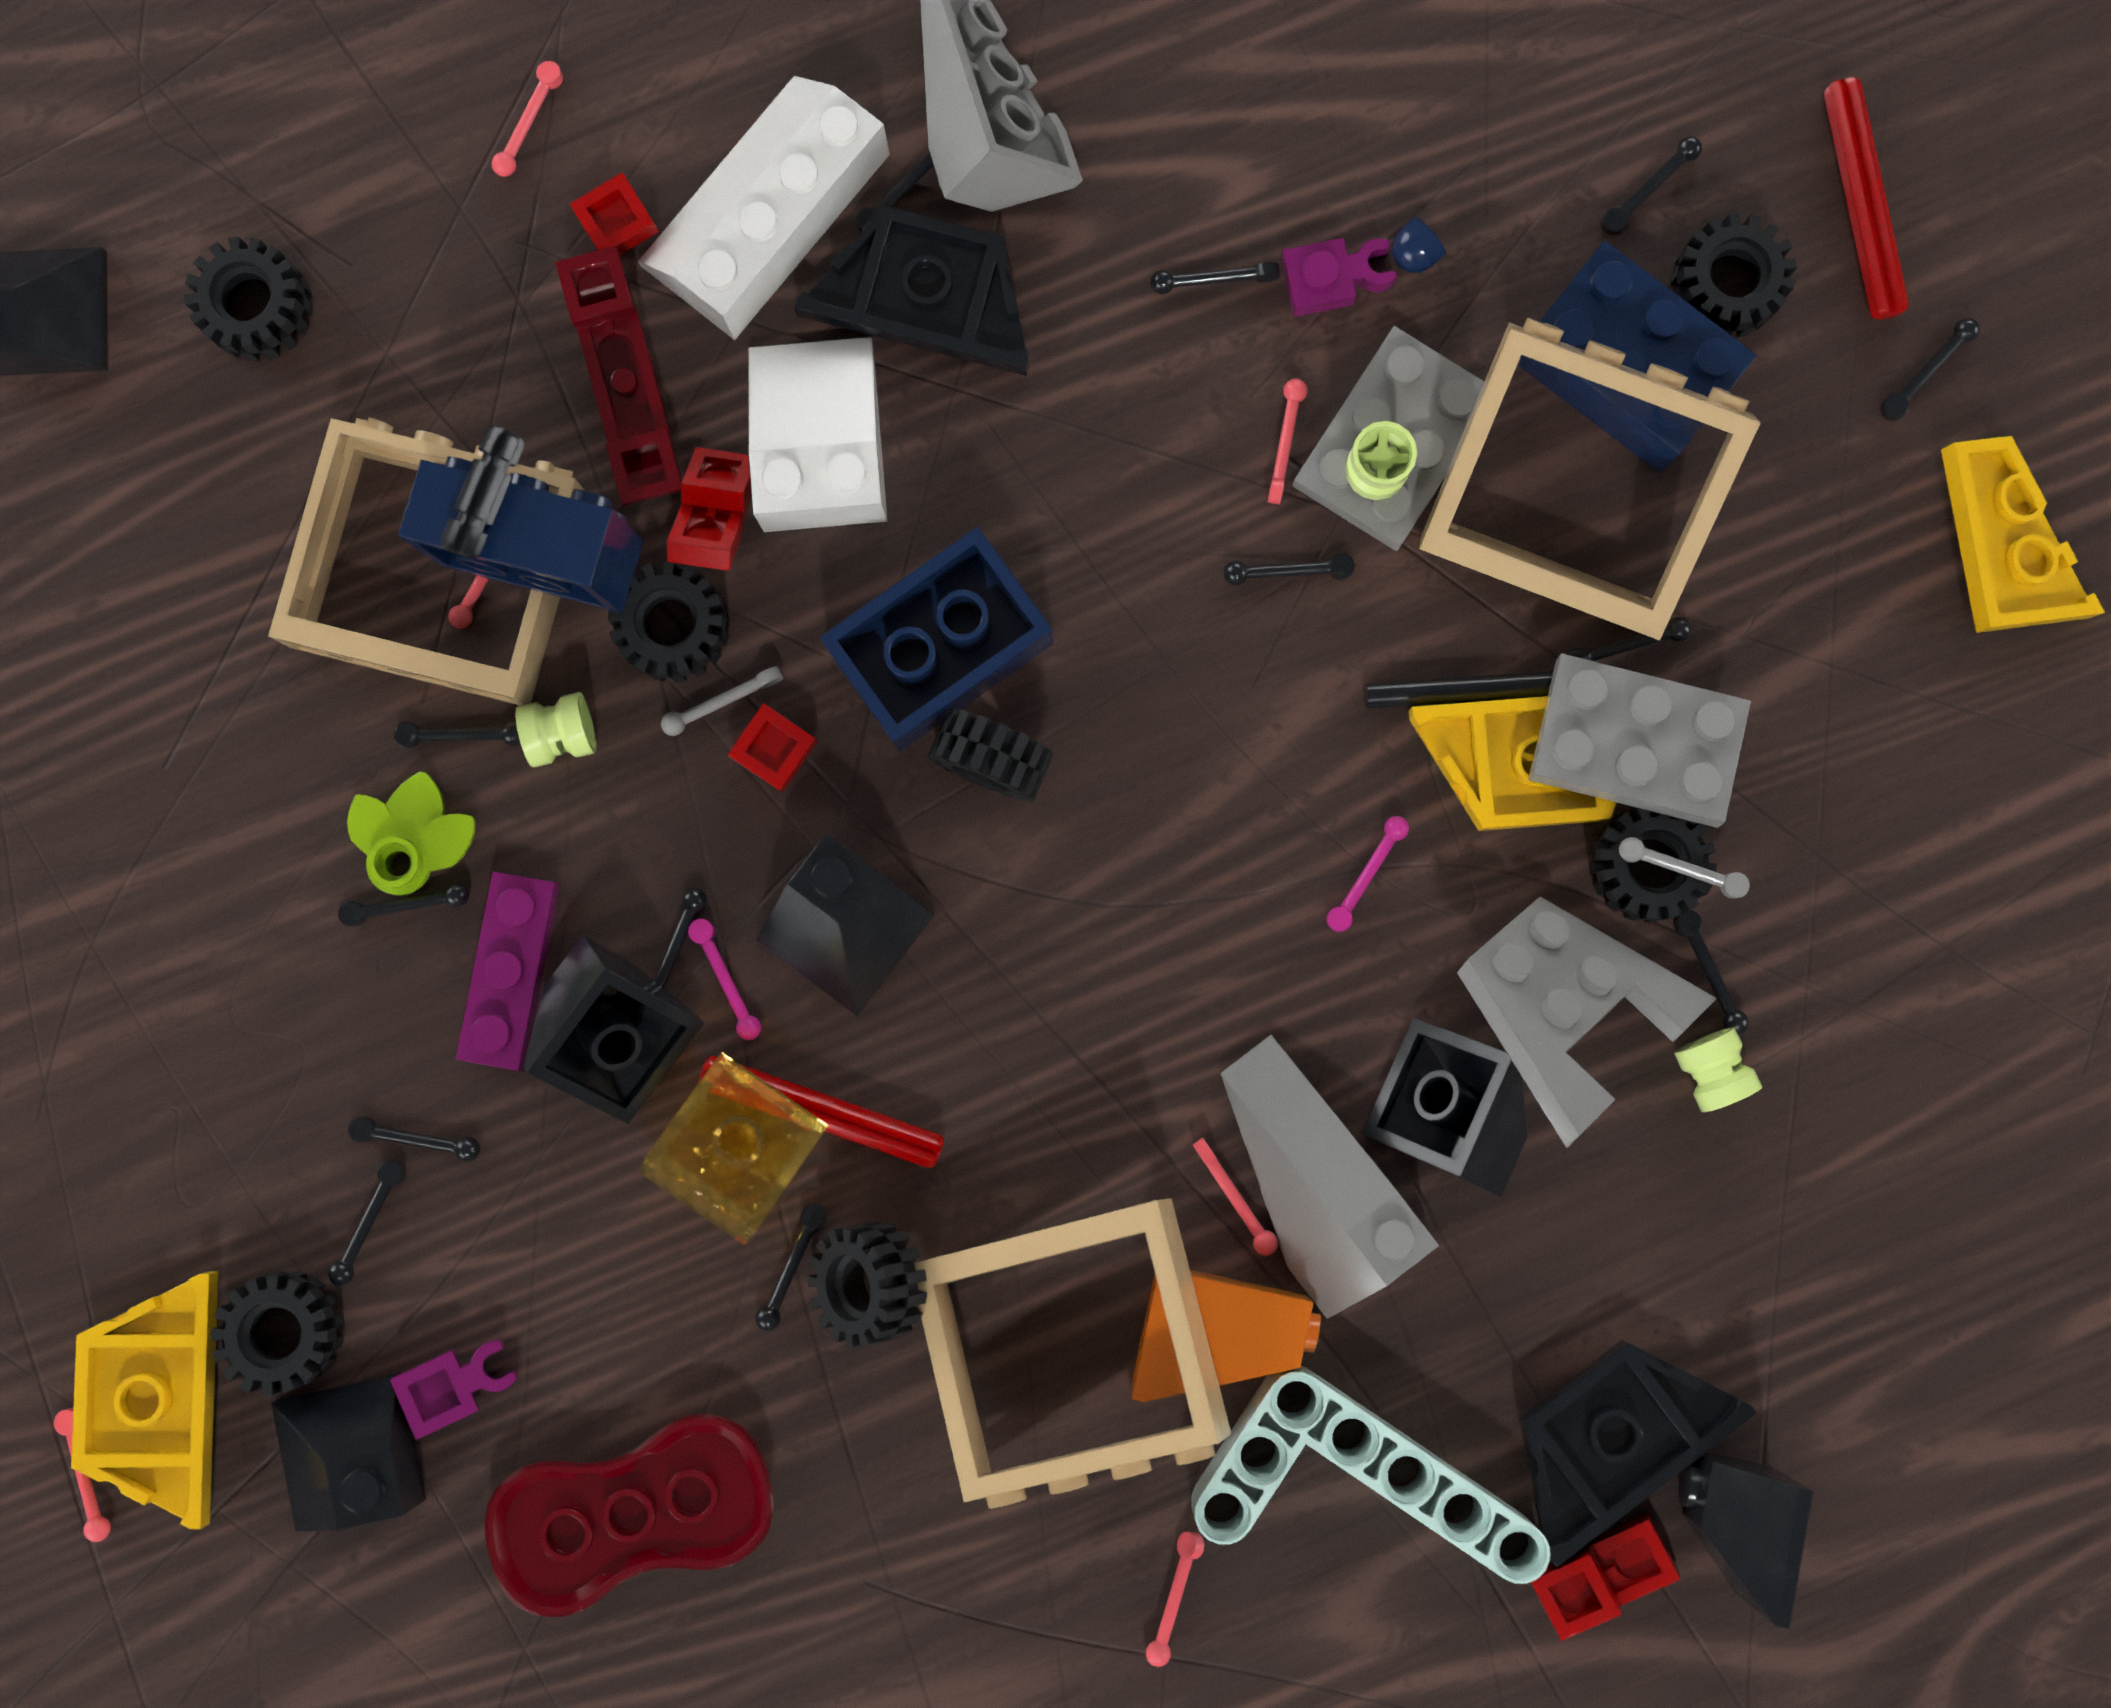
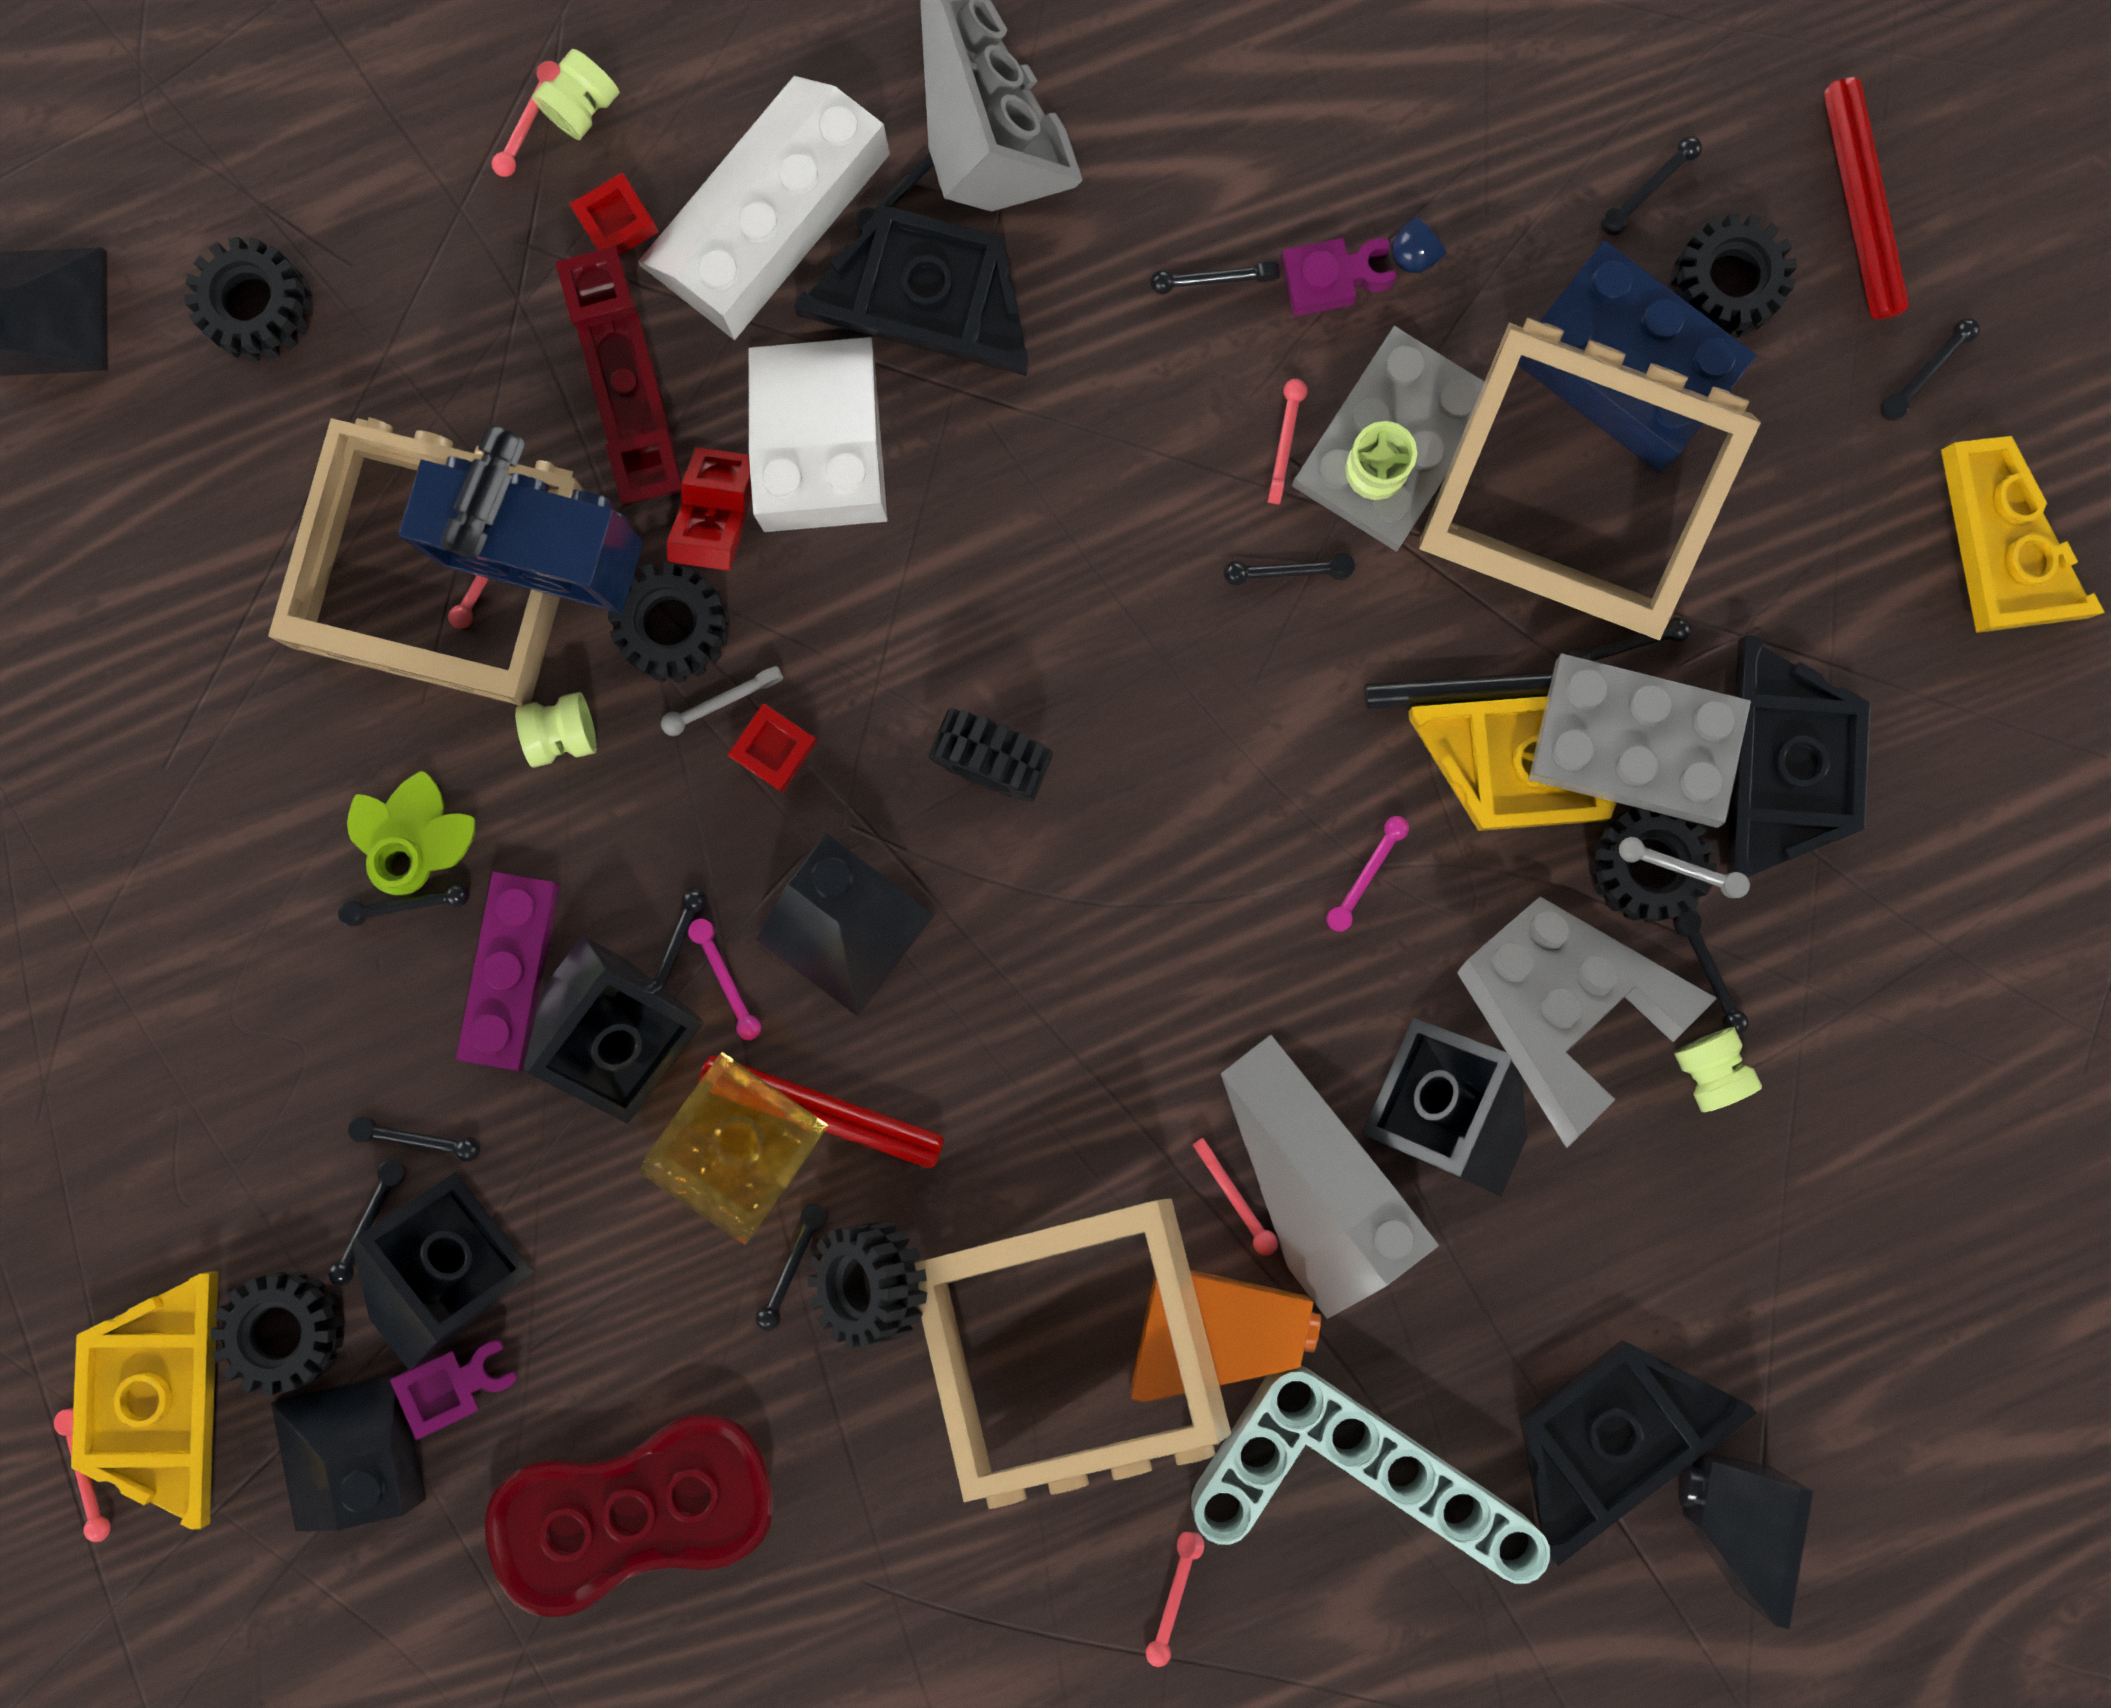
black hinge [394,721,521,748] -> none
dark blue brick [819,526,1053,752] -> none
red slope [1531,1512,1681,1641] -> none
none -> black slope [351,1172,534,1371]
none -> yellowish green wheel [532,49,620,141]
none -> black wing [1727,635,1871,878]

